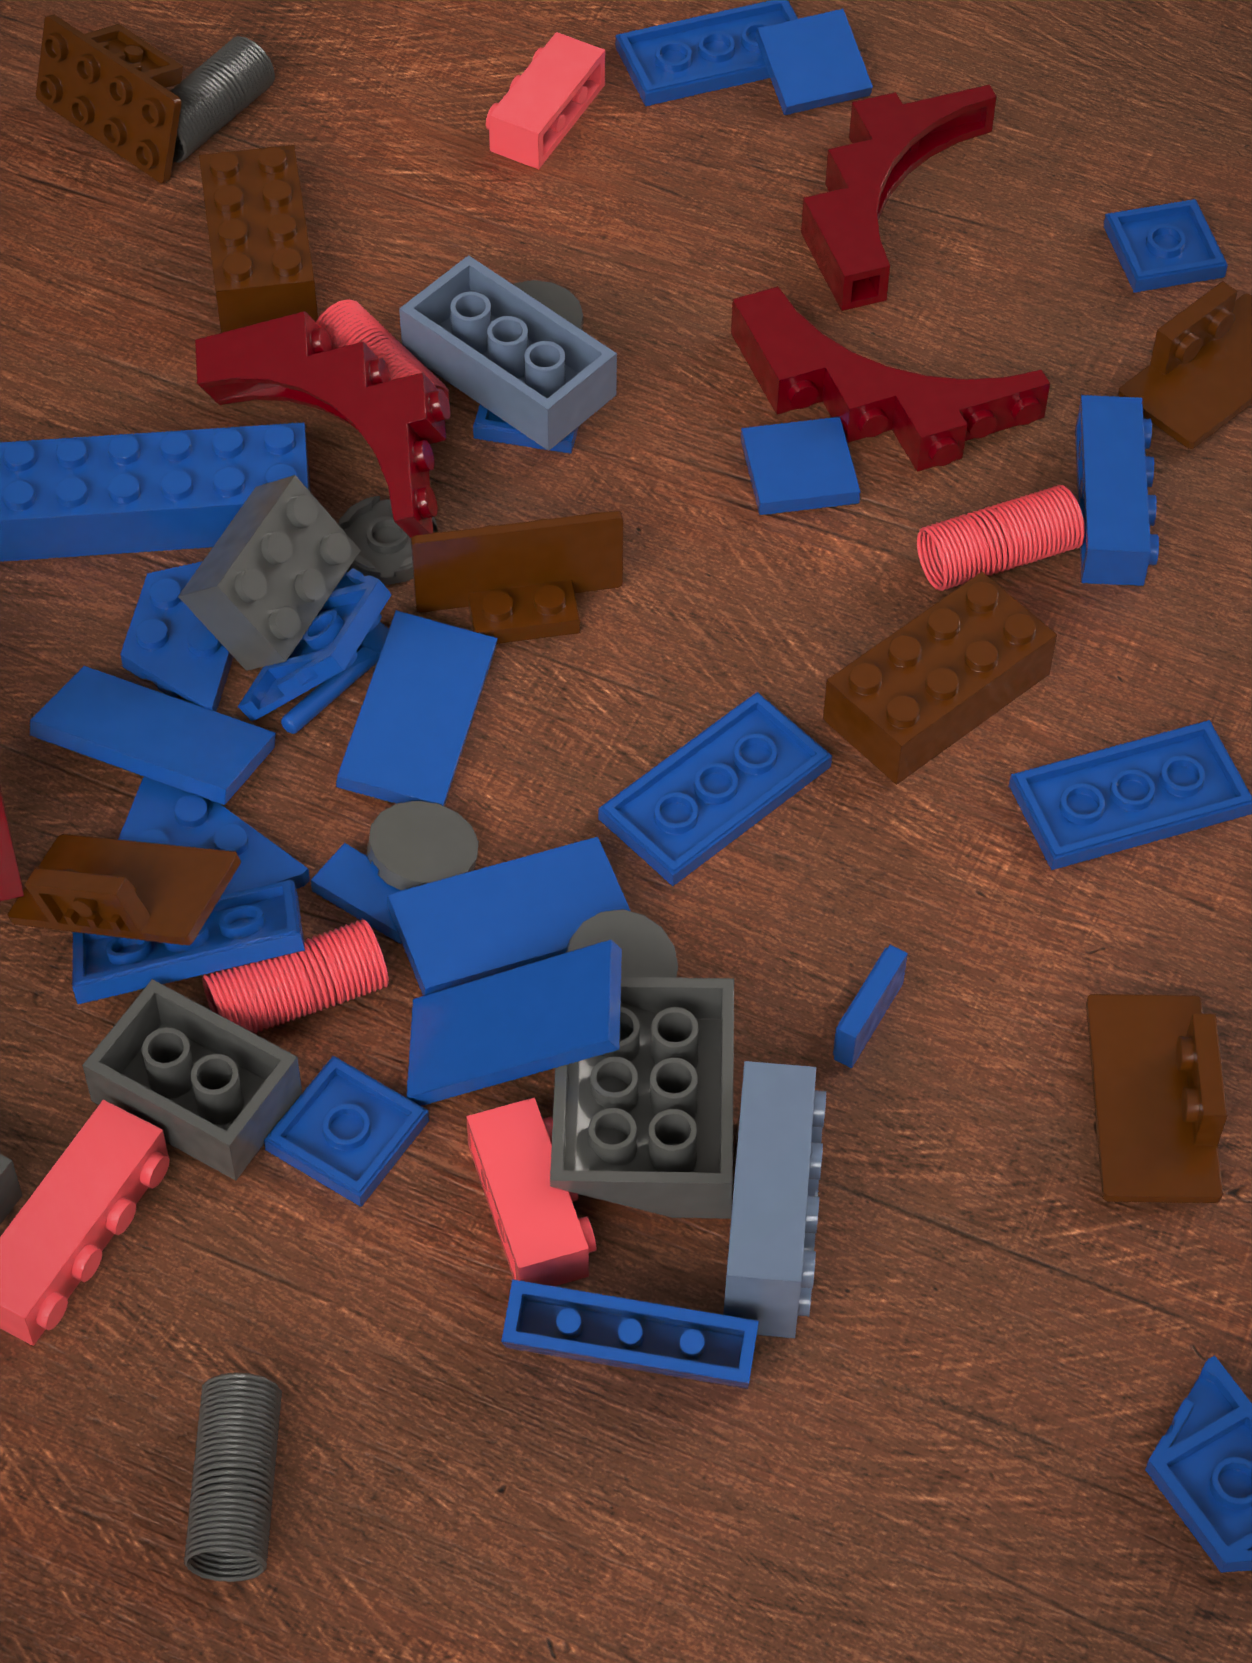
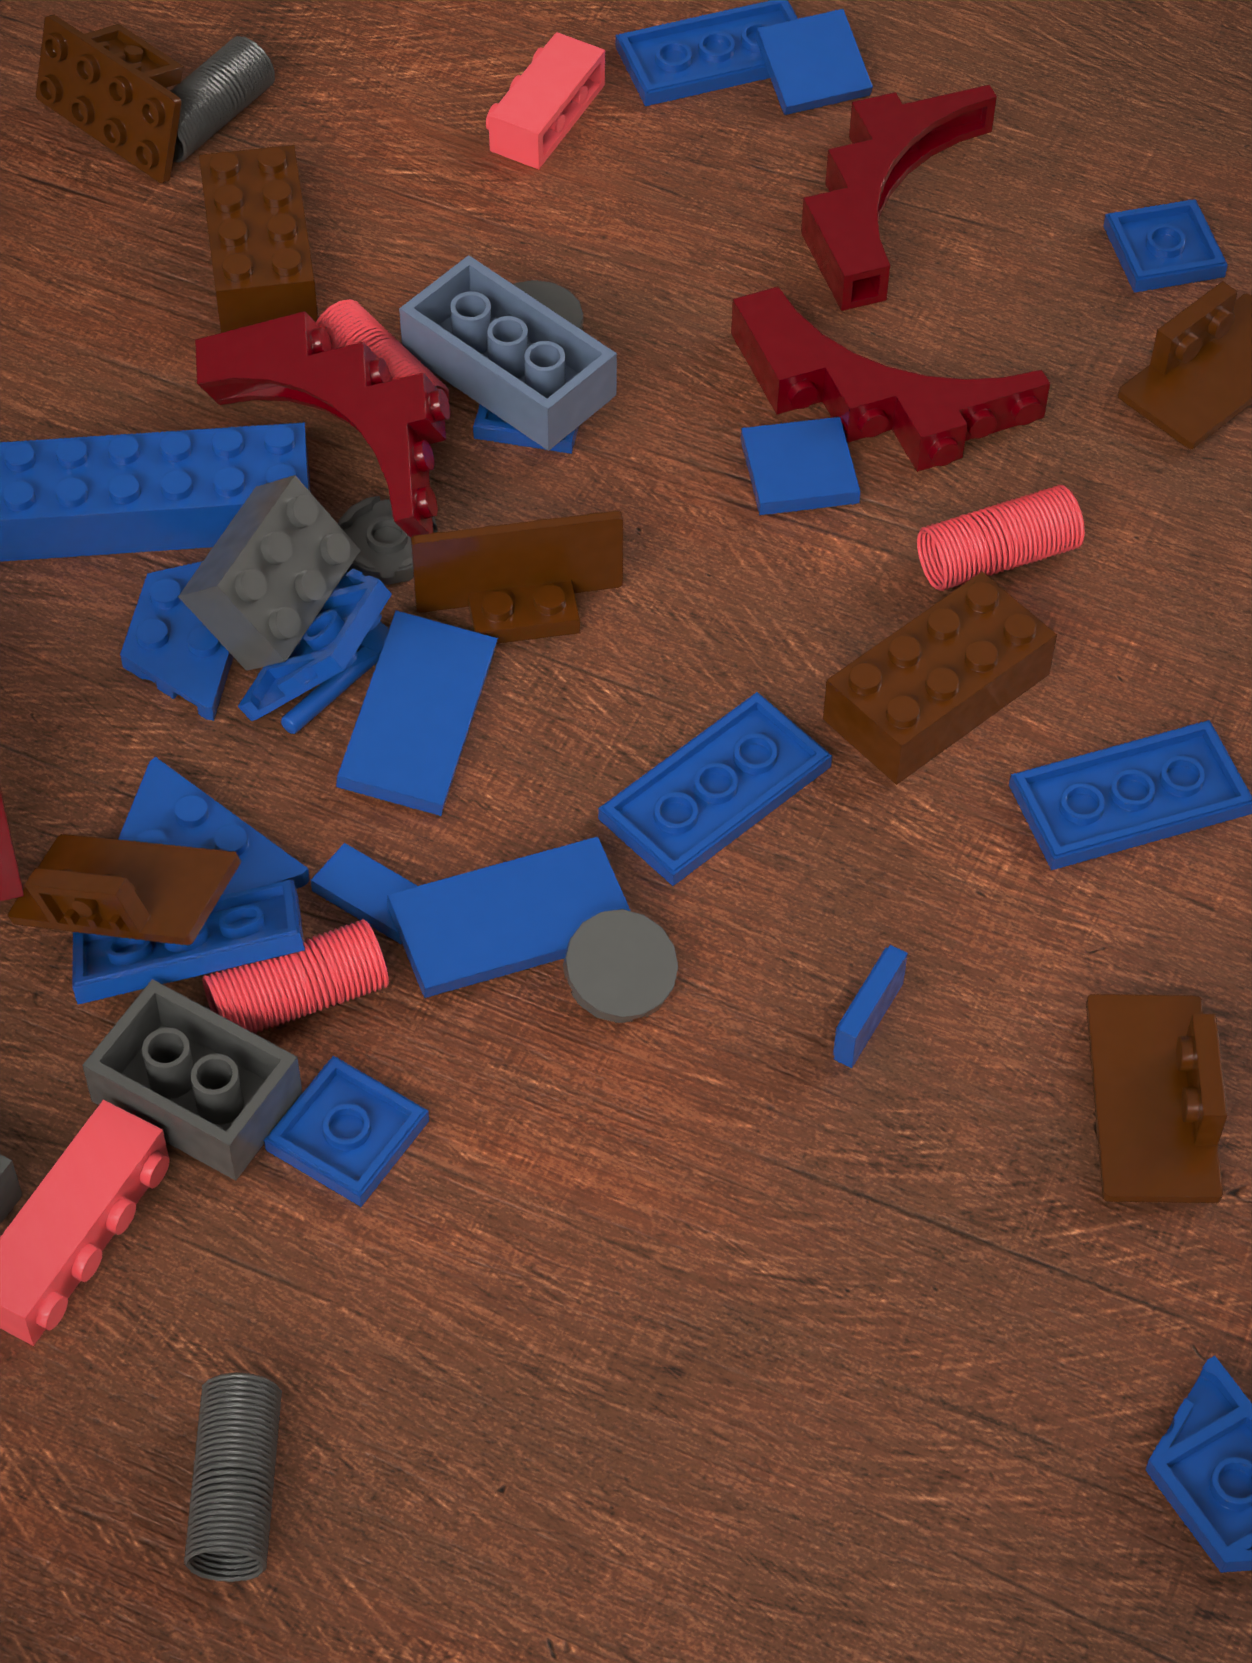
blue tile [30,666,276,805] -> none
dark grey tile [367,801,479,891] -> none
blue tile [406,939,622,1106] -> none
coral brick [466,1097,597,1286] -> none
blue brick [501,1279,759,1389] -> none
dark grey slope [550,977,734,1219] -> none
sand blue brick [723,1061,826,1338] -> none
blue brick [1075,395,1159,586] -> none

